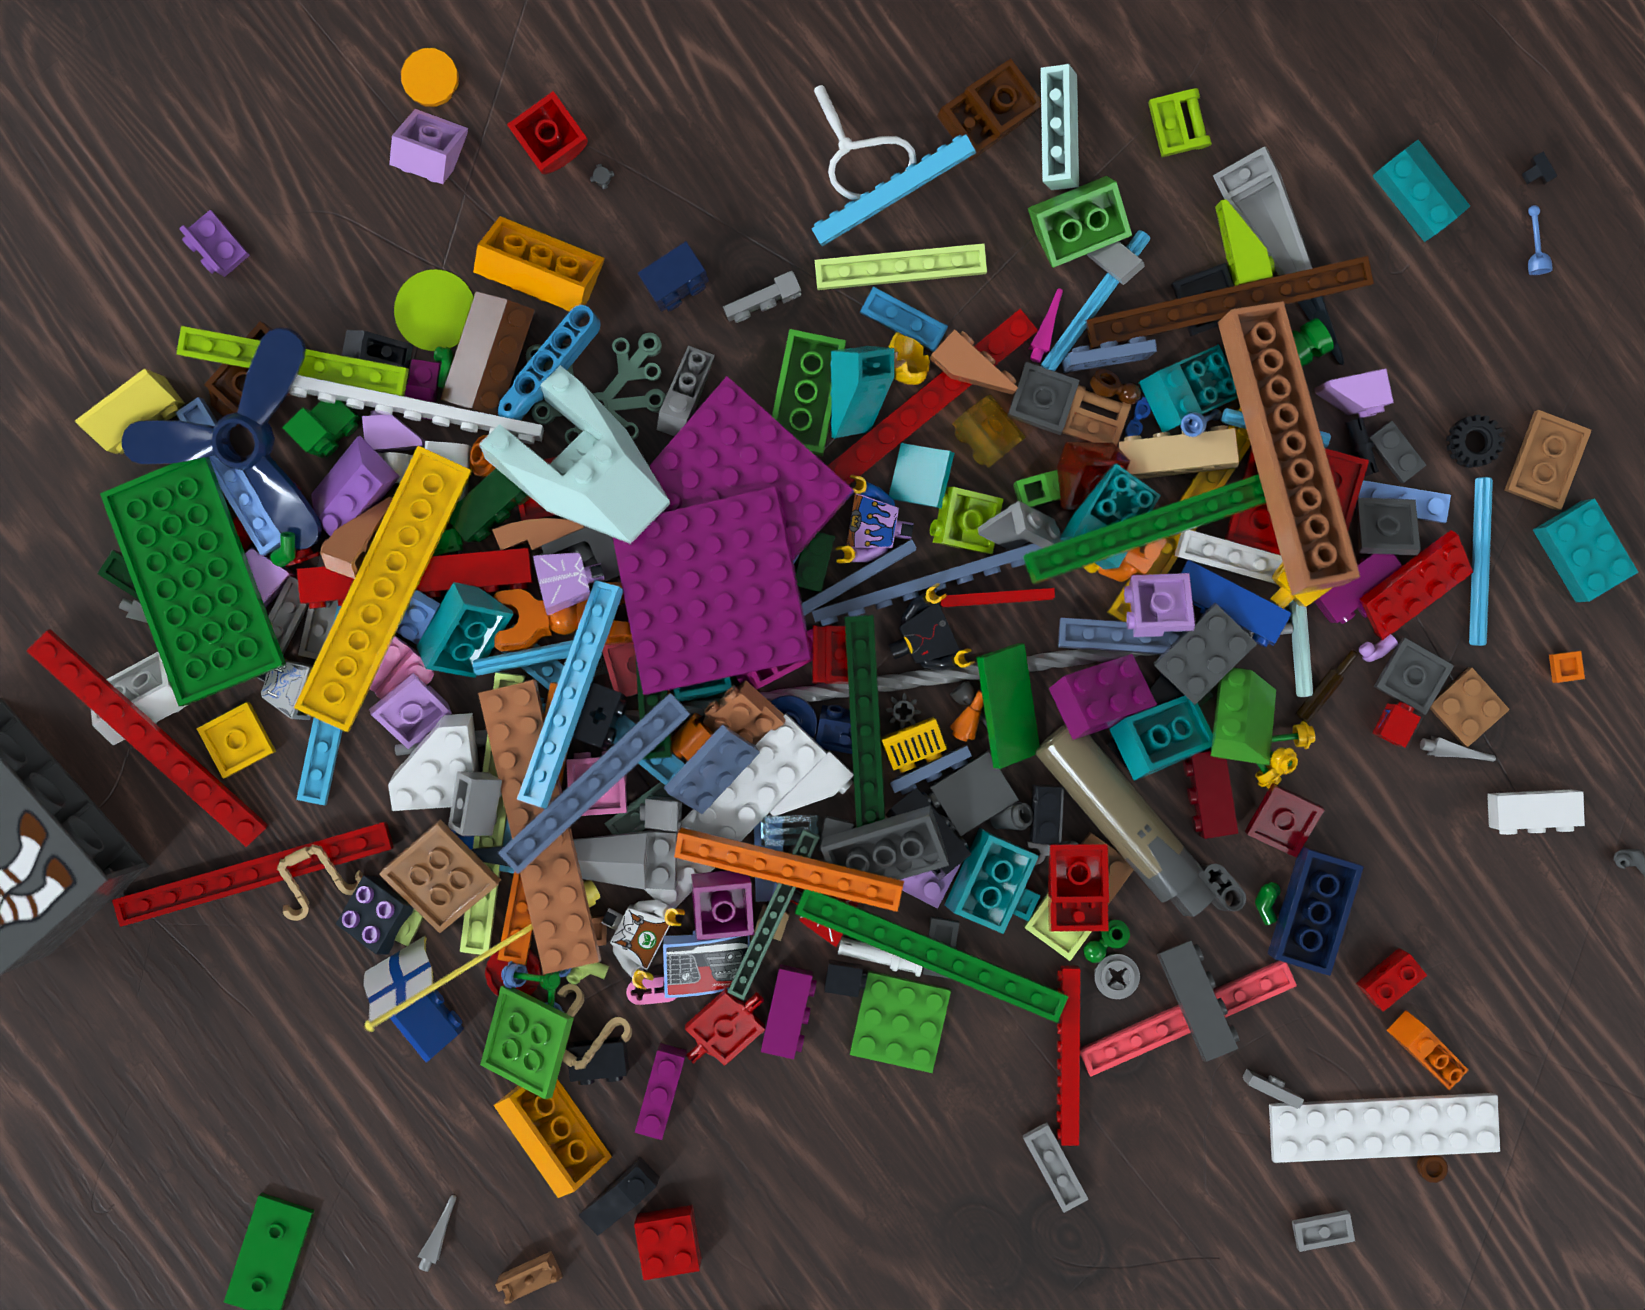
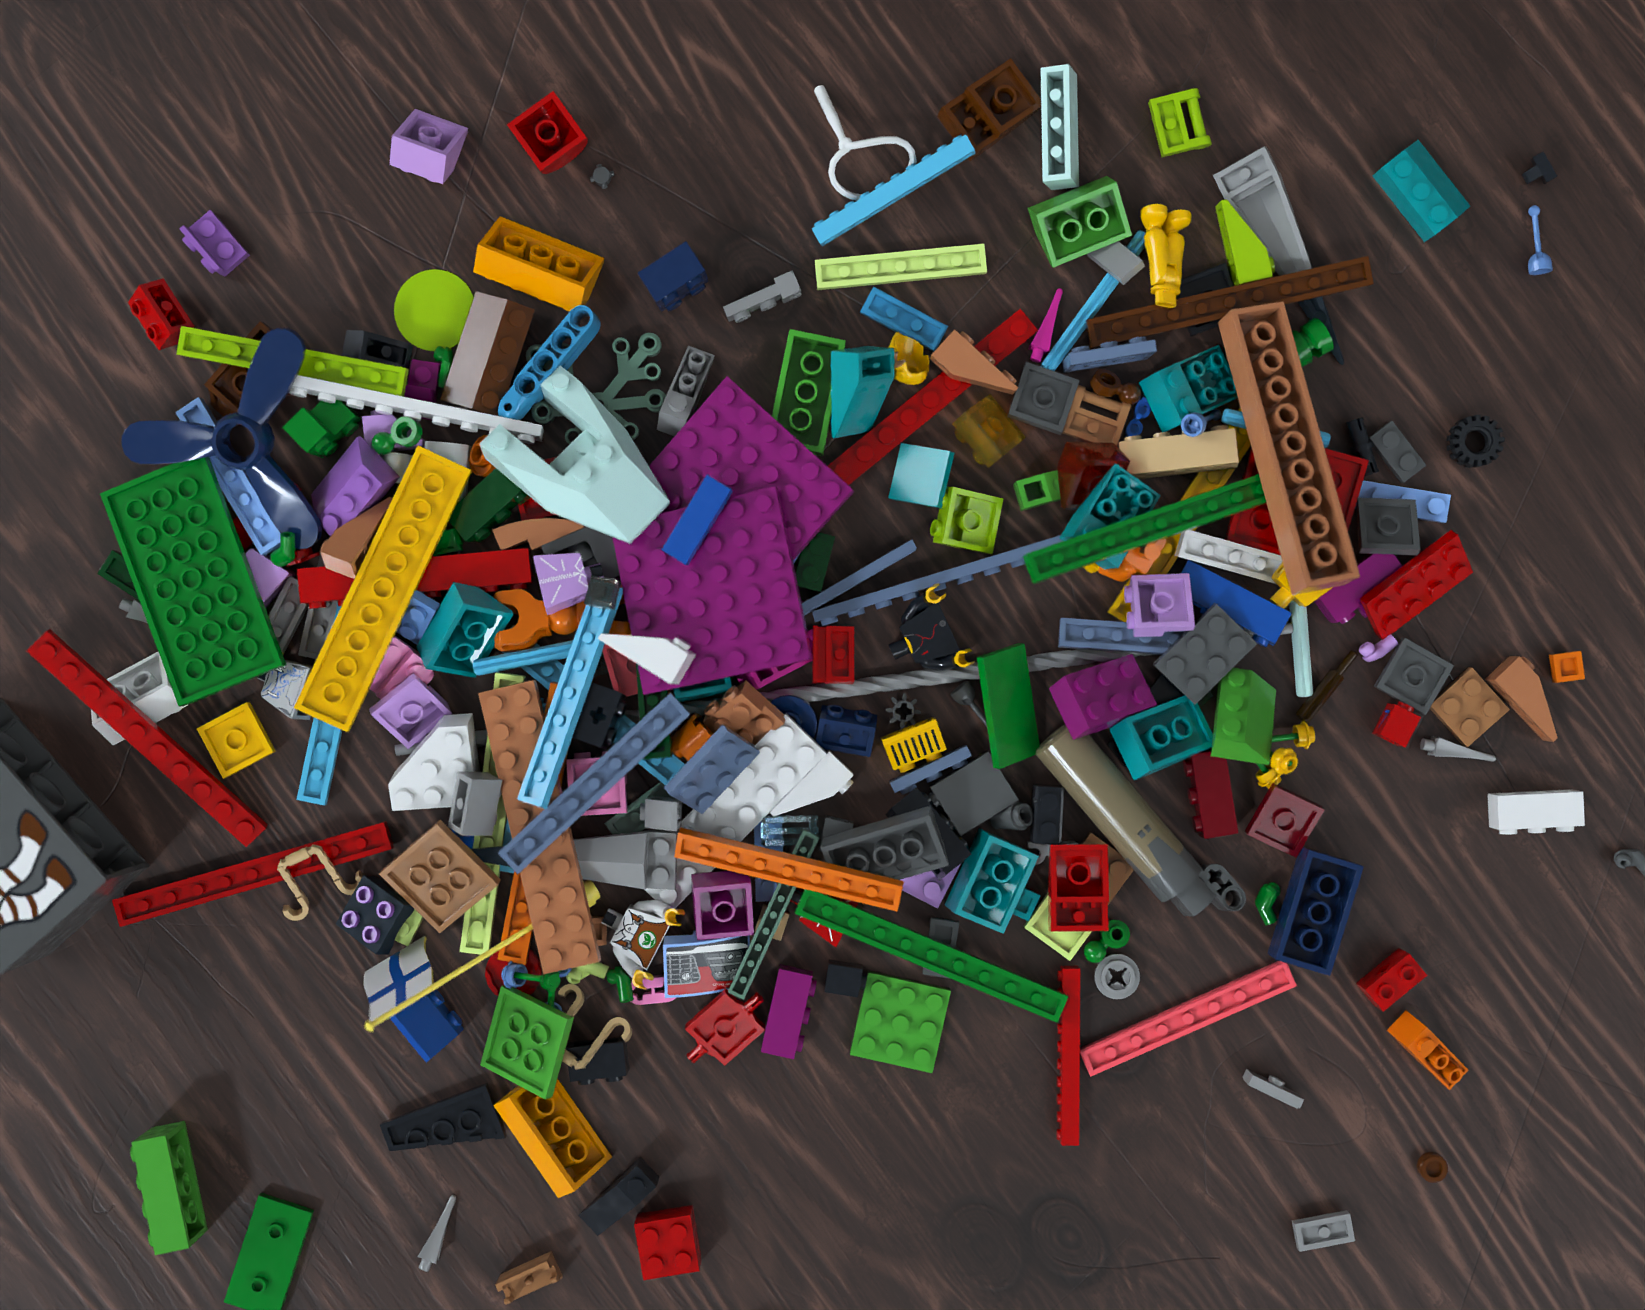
light yellow slope [75,369,185,454] -> none
light orange tile [401,48,459,107] -> none
magenta brick [635,1043,687,1140] -> none
torso [836,475,914,563] -> none
white pin [838,937,922,977] -> none
dark green plate [845,615,885,827] -> none
red tile [939,588,1055,608] -> none
orange cone [950,690,984,742] -> none
light grey bracket [978,501,1060,550] -> none
light grey plate [1022,1122,1089,1213] -> none
dark grey brick [1157,941,1240,1062] -> none
white plate [1269,1093,1500,1163] -> none
lavender slope [1314,369,1393,418] -> none
medium azure axle [1469,477,1493,646] -> none
medium nougat plate [1504,410,1592,510] -> none
teal brick [1533,498,1638,602] -> none
none -> red brick [128,278,194,350]
none -> bright green brick [130,1121,208,1255]
none -> green plate [372,416,422,455]
none -> black wing [380,1083,507,1151]
none -> clear smoke plate [584,576,621,610]
none -> white slope [598,634,696,685]
none -> green arm [606,966,634,1003]
none -> blue tile [662,475,733,566]
none -> yellow piece [1141,204,1191,308]
none -> nougat slope [1485,656,1558,742]

